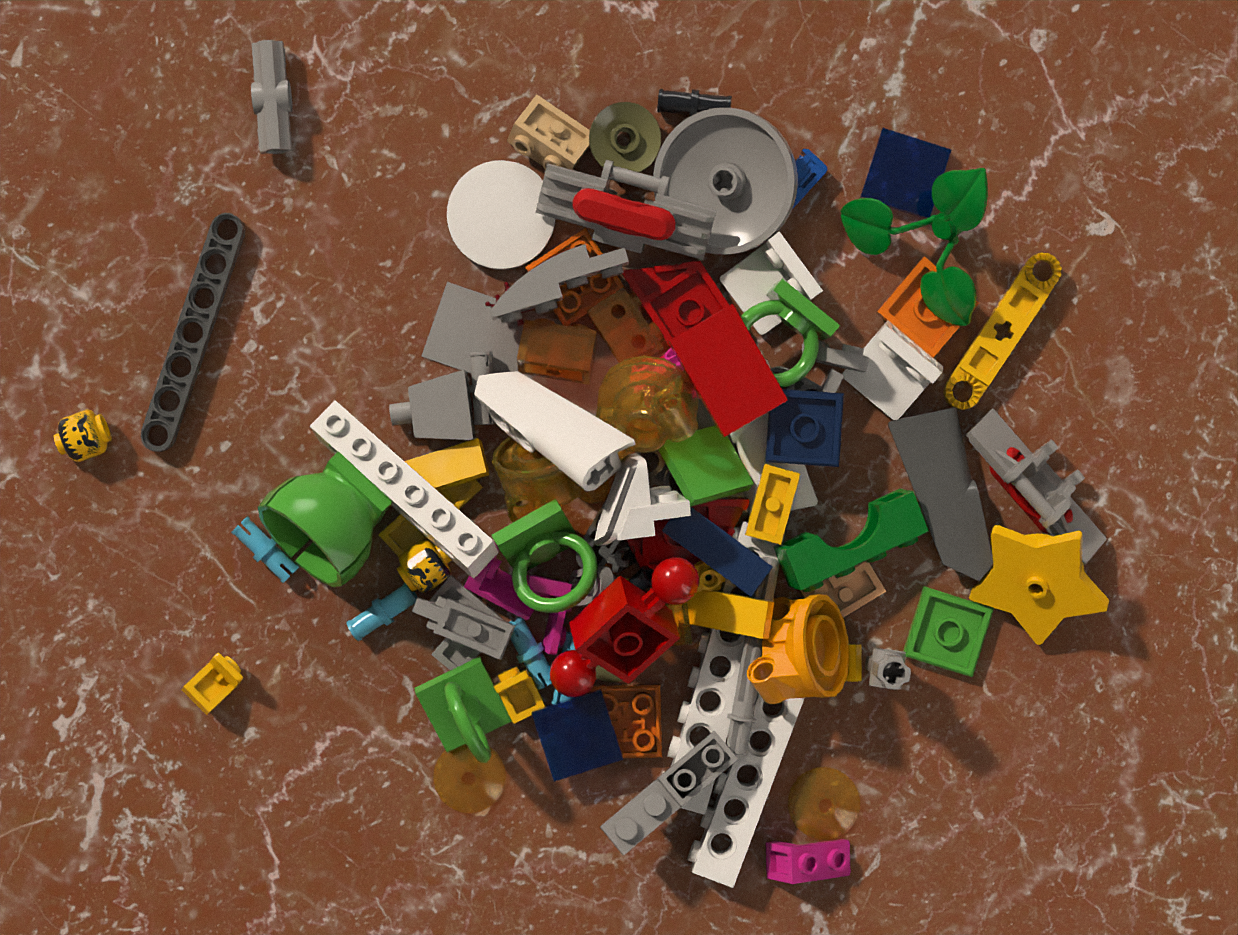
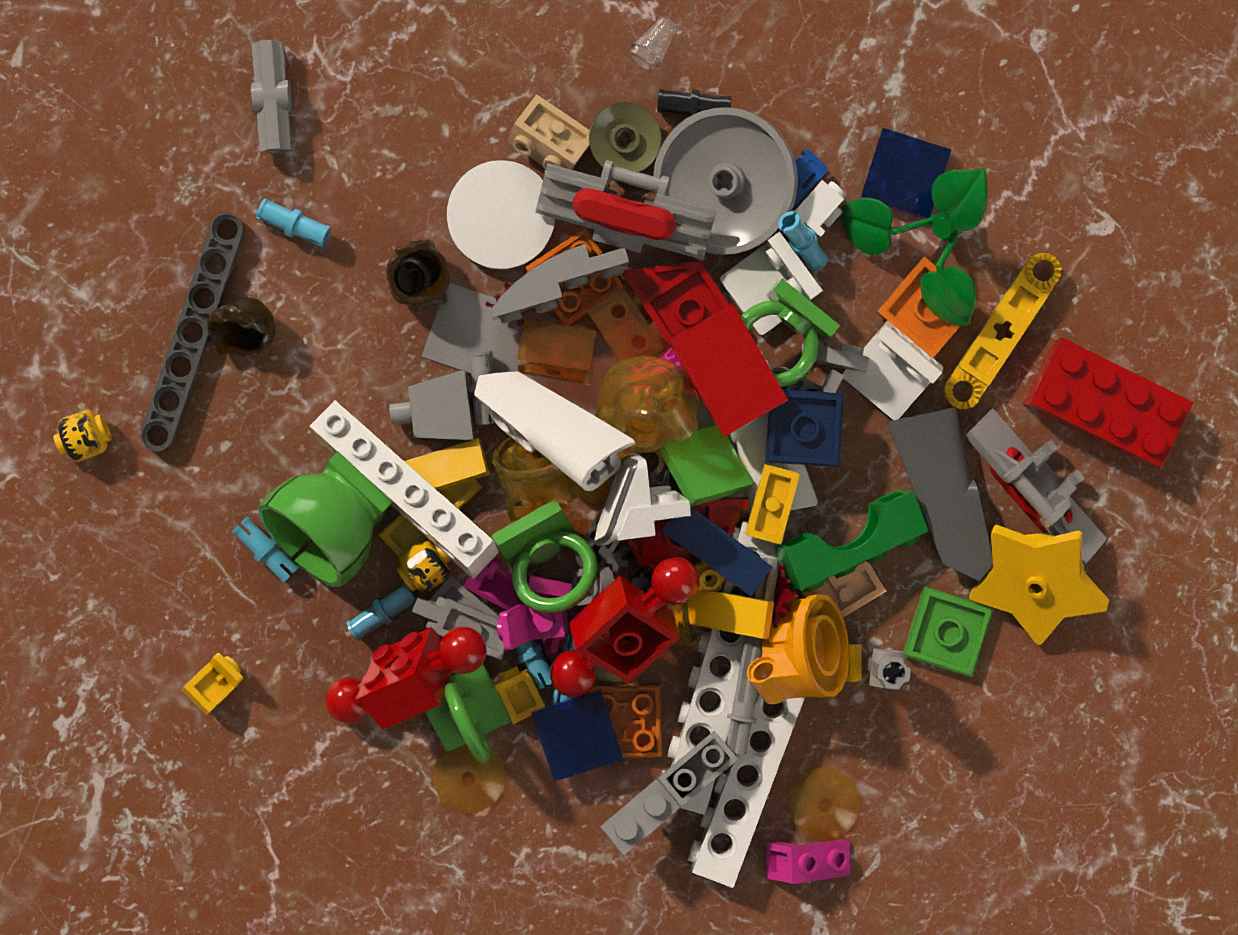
none -> dark brown hair [207,297,276,356]
none -> medium azure pin [256,198,332,248]
none -> red brick [325,626,487,730]
none -> dark brown hair [386,239,451,312]
none -> dark pink bracket [497,603,569,650]
none -> clear cone [629,16,678,72]
none -> dark red piece [772,563,799,628]
none -> medium azure pin [778,211,828,271]
none -> white brick [794,180,847,239]
none -> red brick [1023,337,1194,468]

